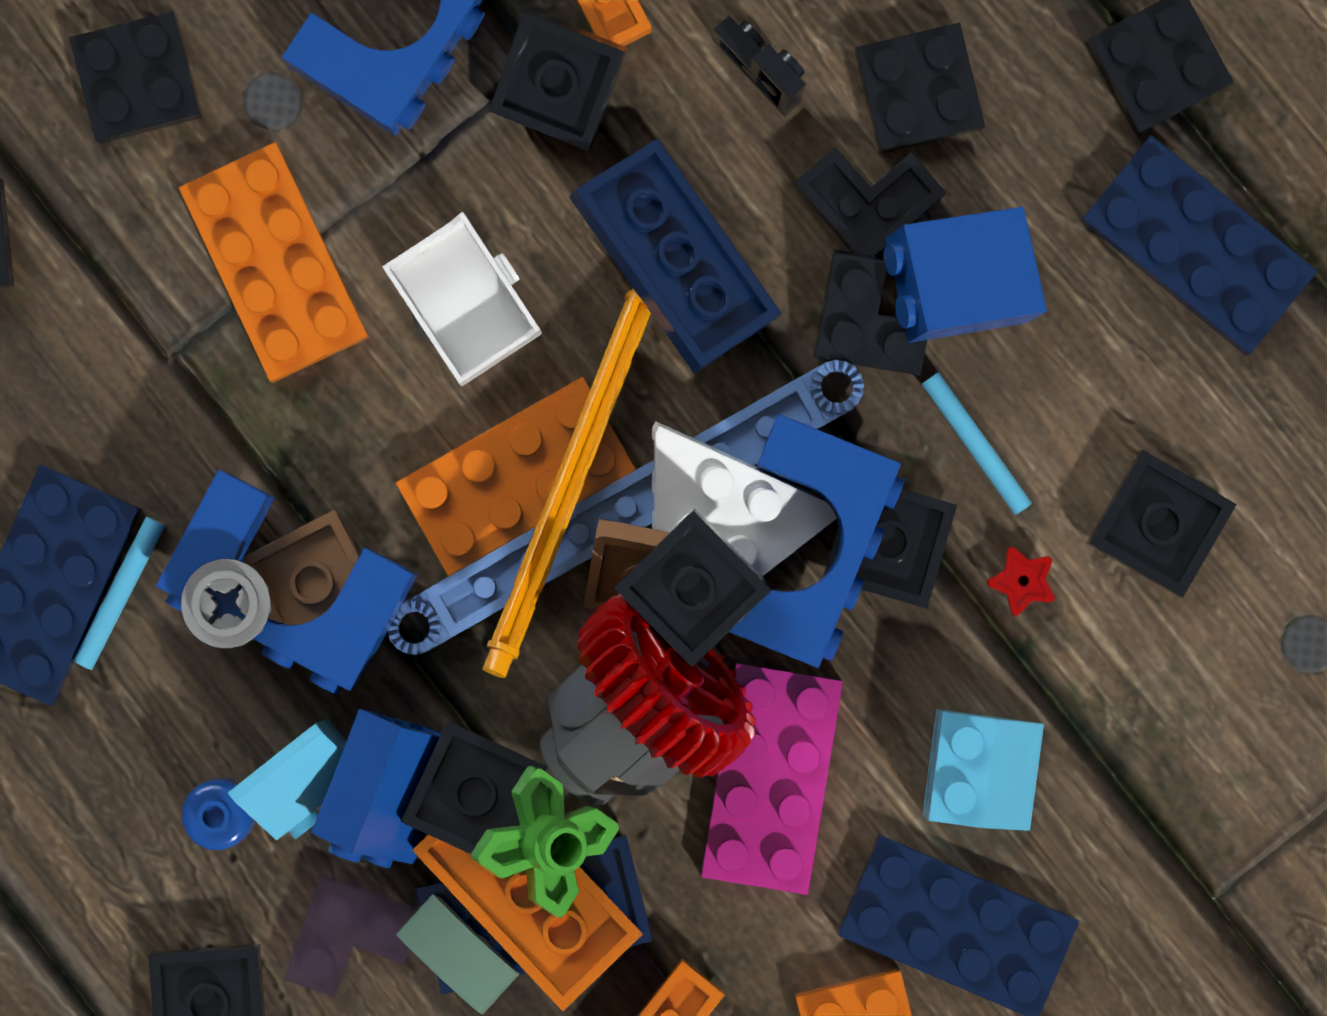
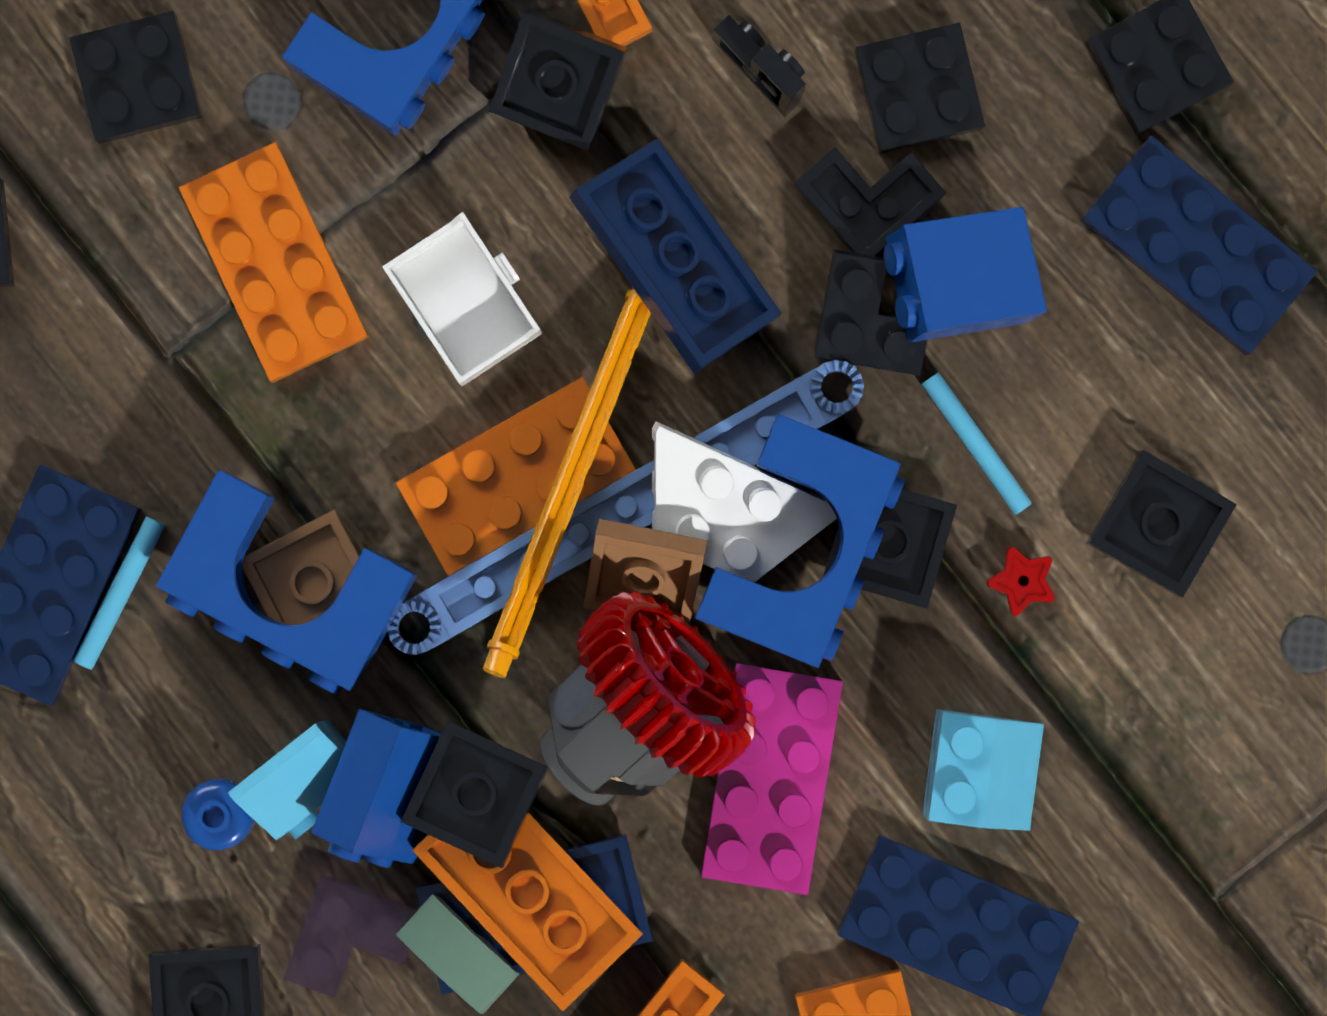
light grey gear [181,559,272,648] -> none
bright green plant [471,766,619,918] -> none
black plate [614,508,773,667] -> none

